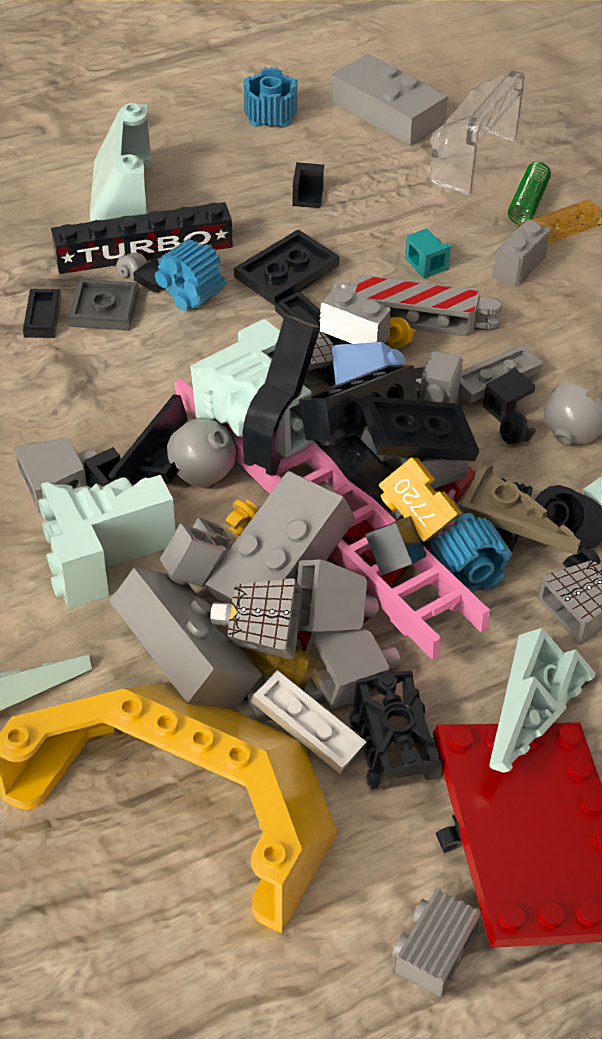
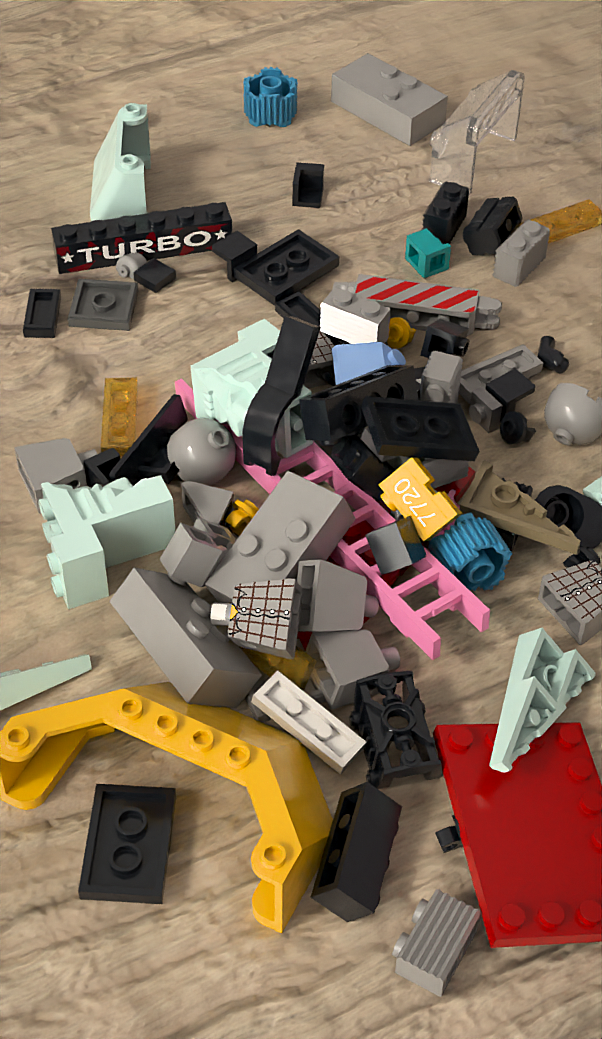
dark azure brick [154,238,227,311] -> none
green piece [507,162,551,225] -> none
none -> black plate [78,783,176,904]
none -> clear yellow plate [101,377,138,456]
none -> light grey slope [181,481,234,528]
none -> black panel [212,231,257,282]
none -> black brick [310,782,402,922]
none -> black brick [420,319,470,359]
none -> black brick [421,181,469,244]
none -> black brick [463,196,523,255]
none -> flat silver plate [469,386,502,433]
none -> black arm [537,336,569,374]

